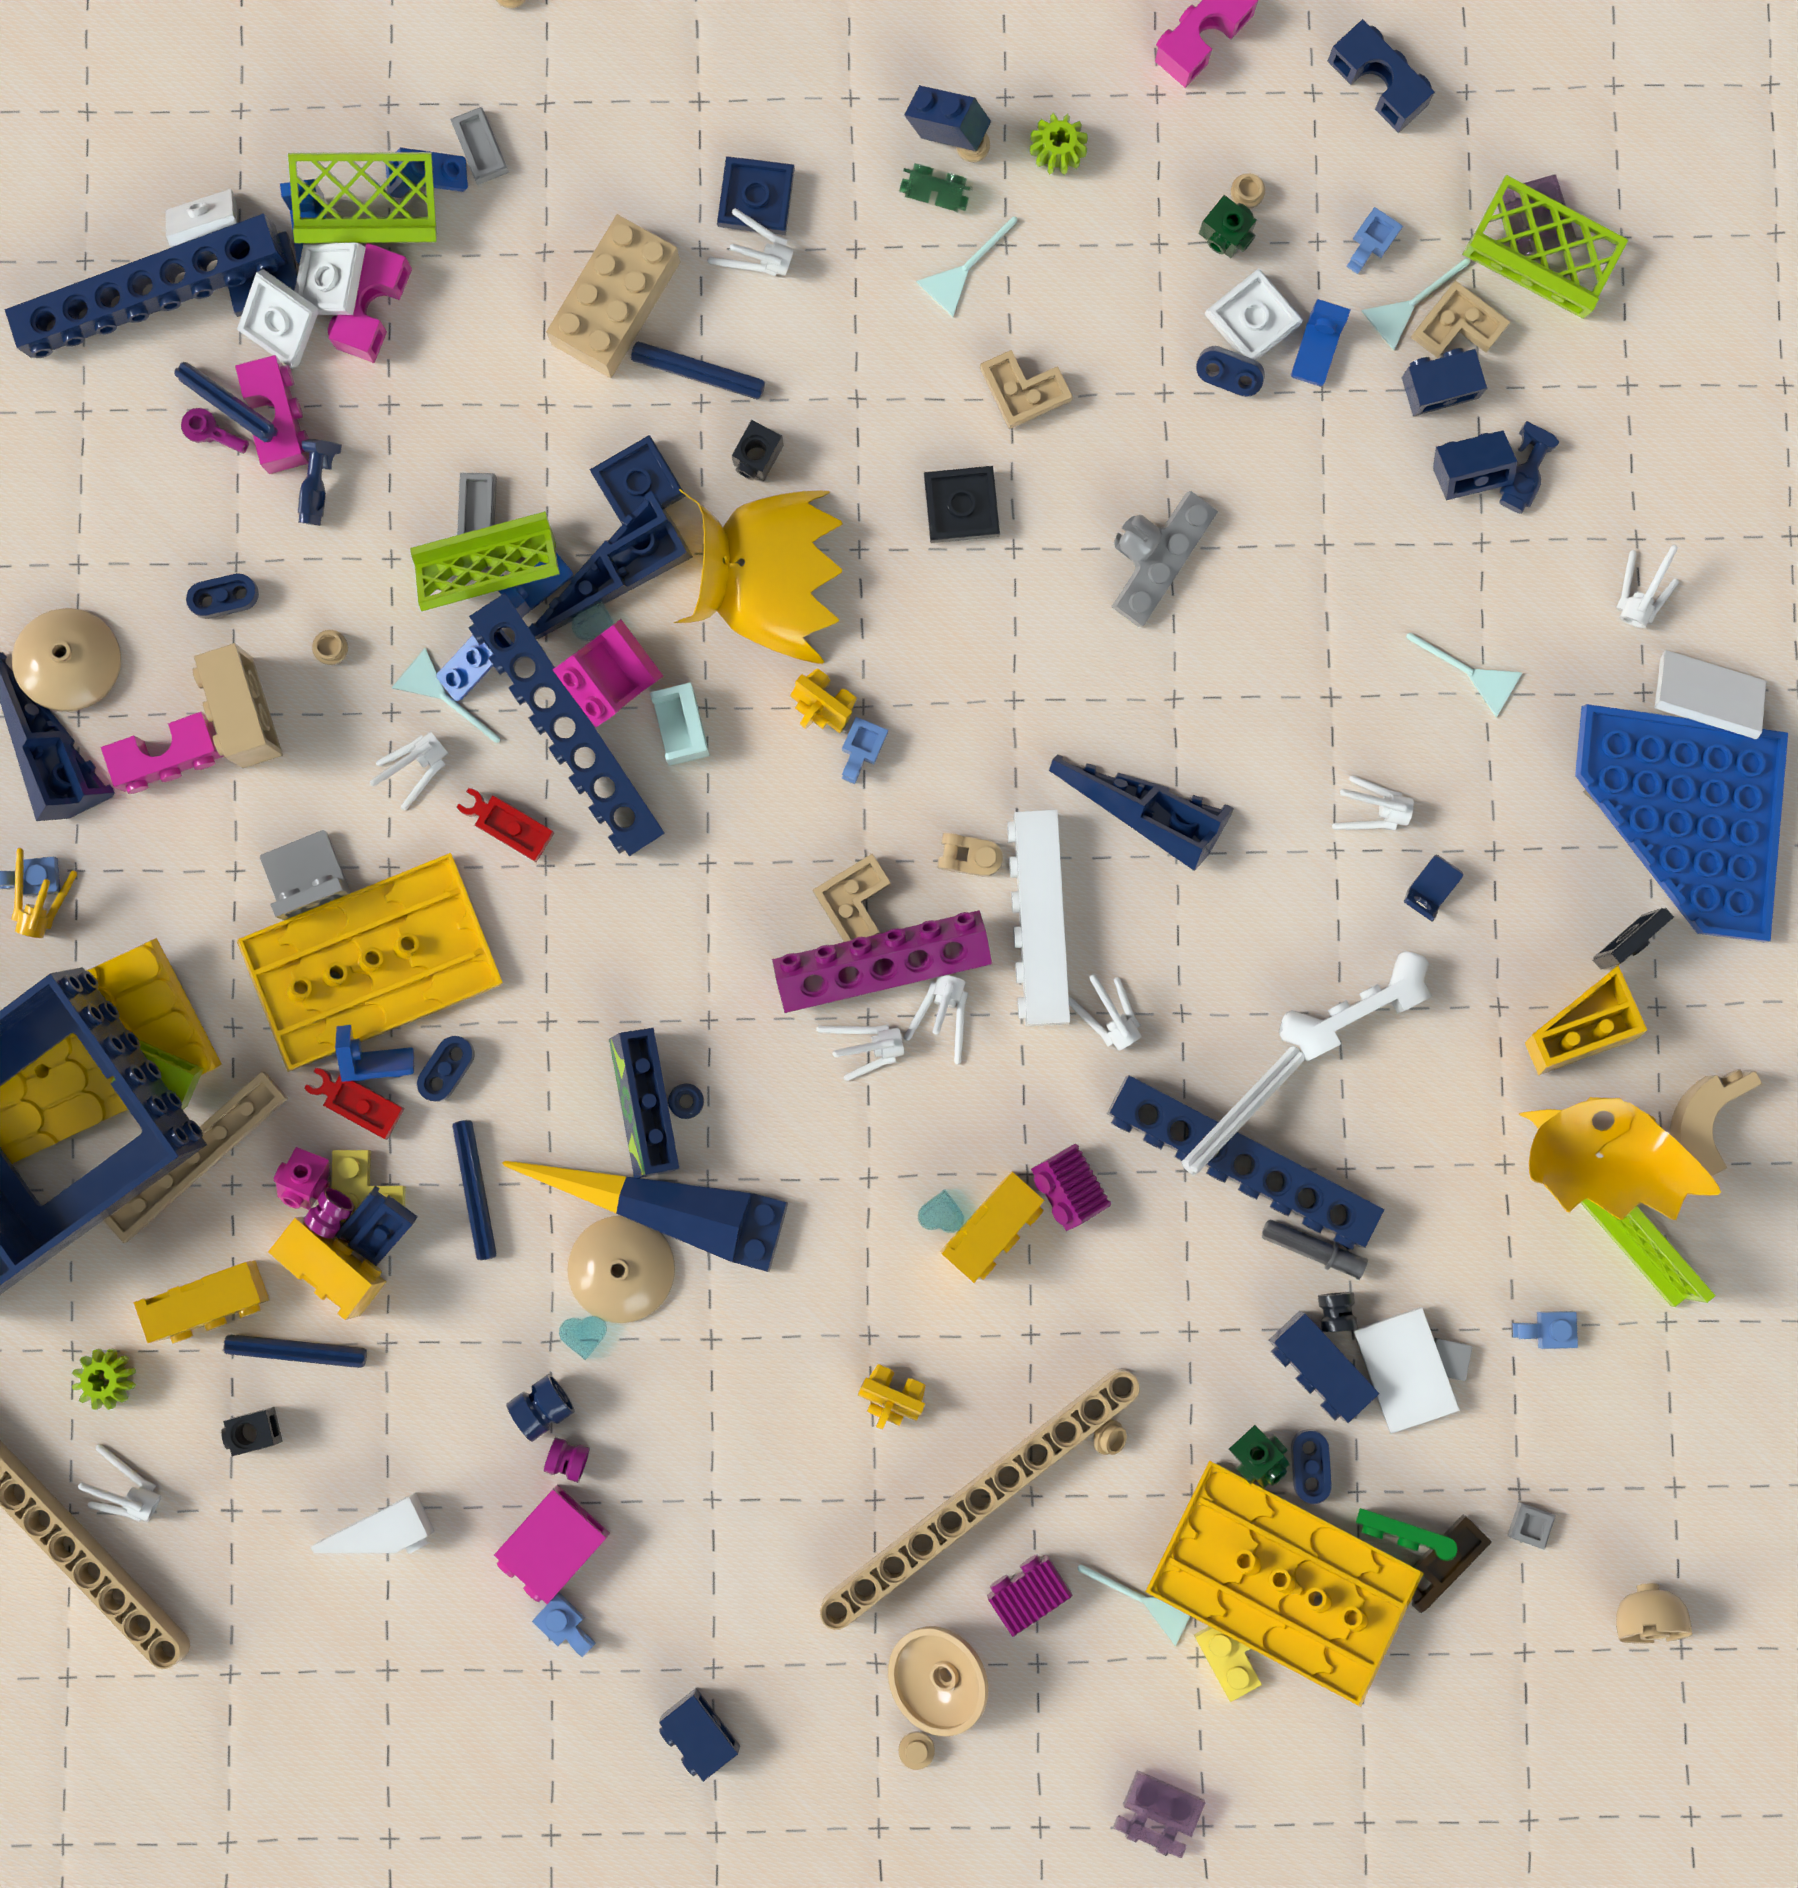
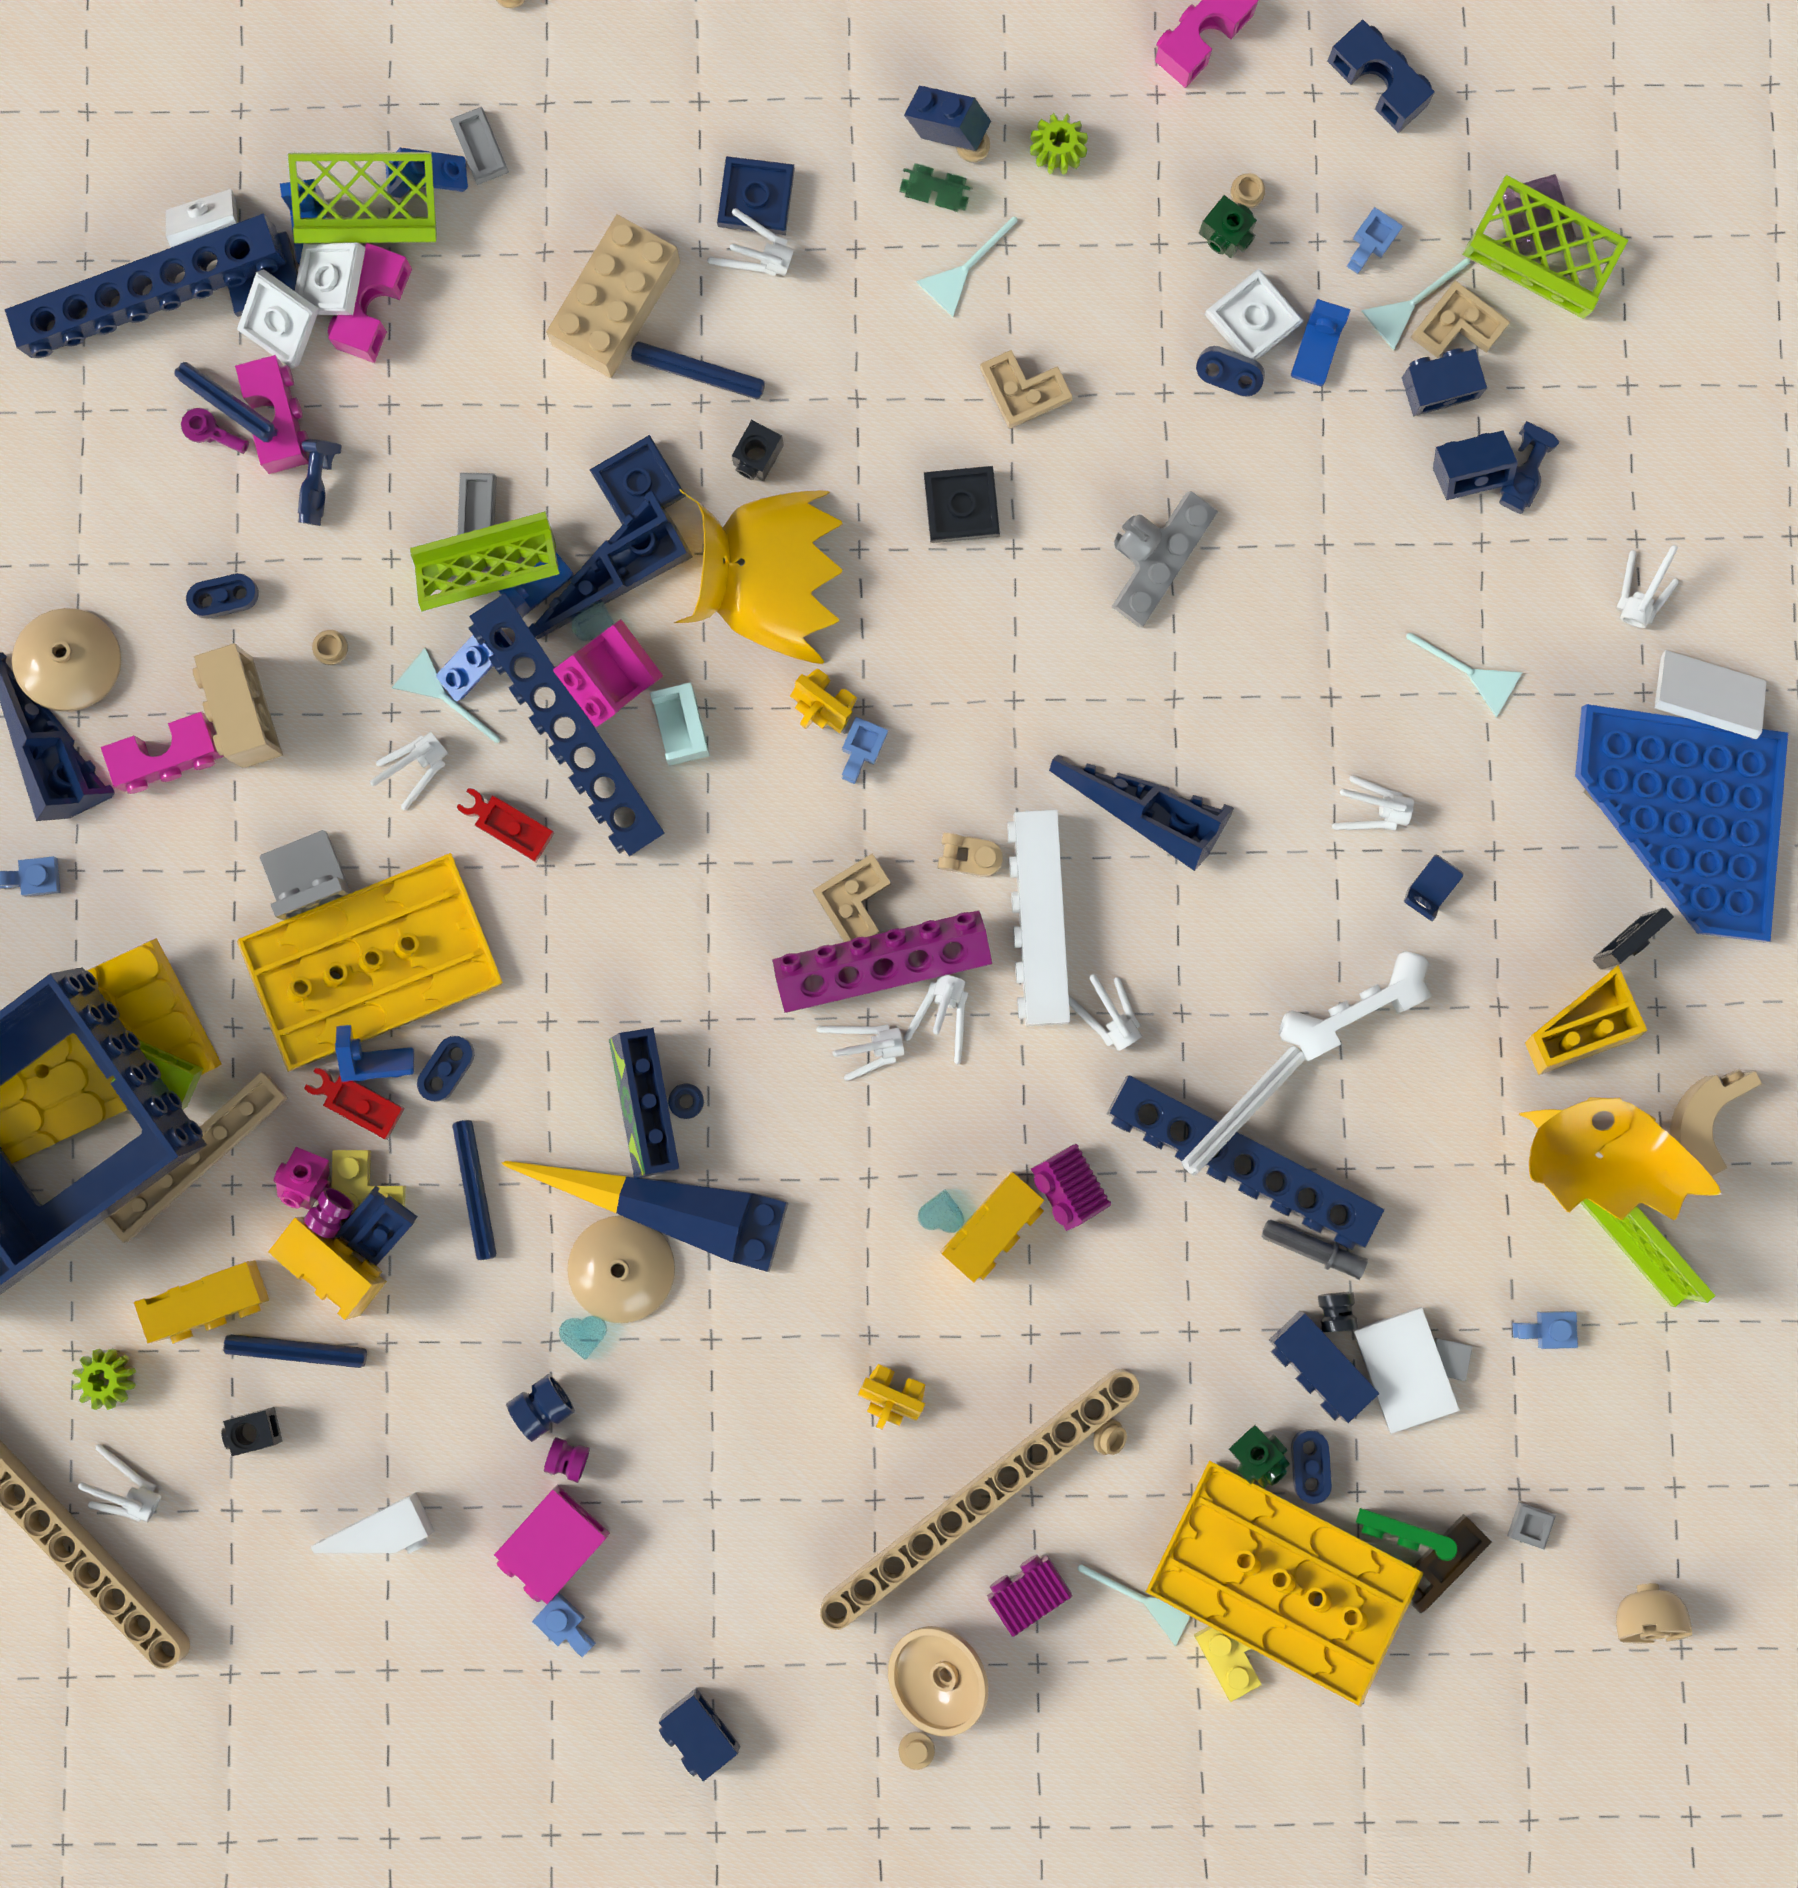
yellow plant [11,848,77,939] -> none
clear purple plate [1113,1770,1206,1858] -> none

